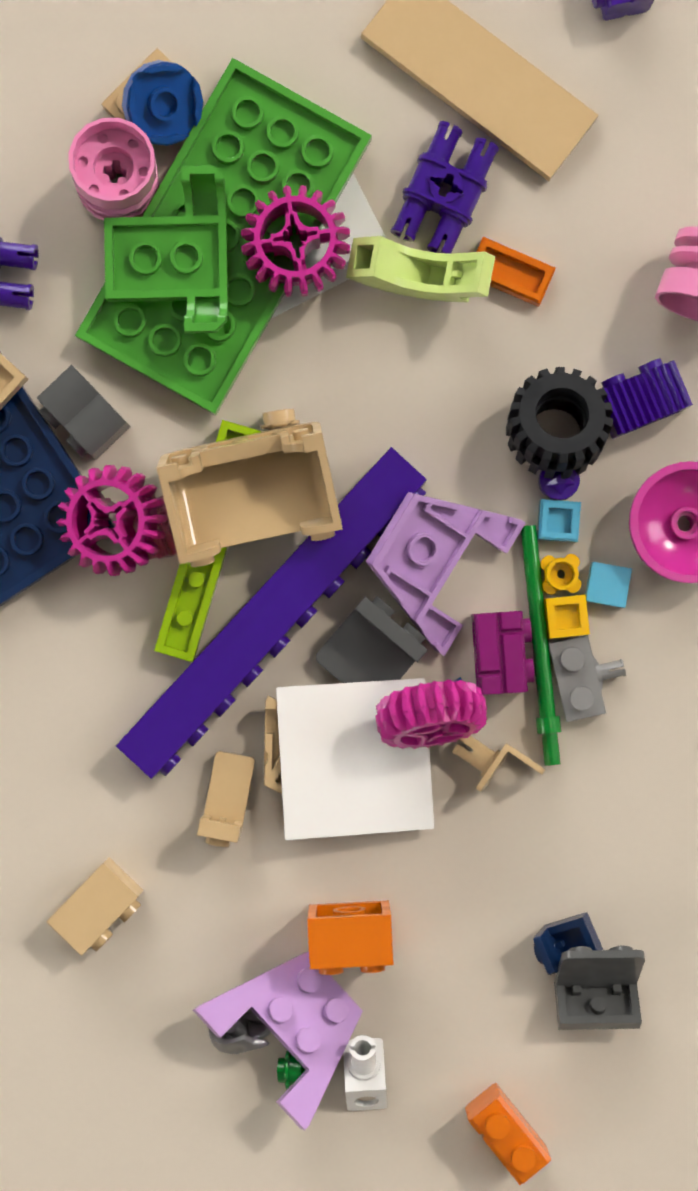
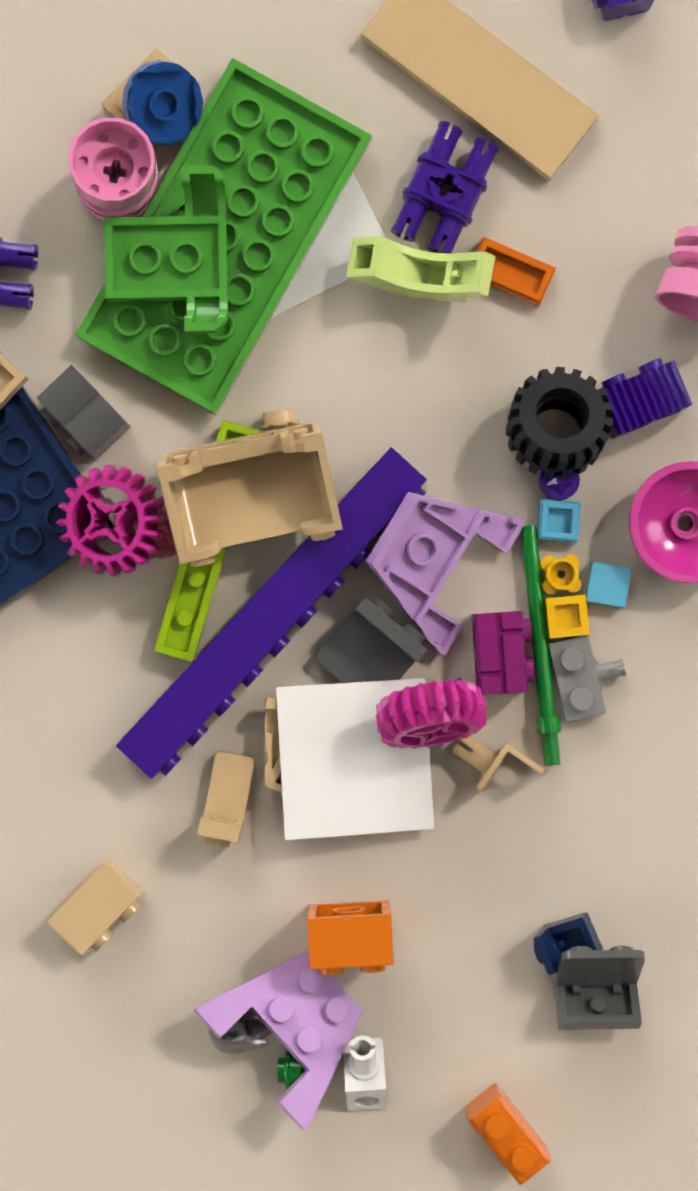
dark pink gear [241,185,350,297] -> none

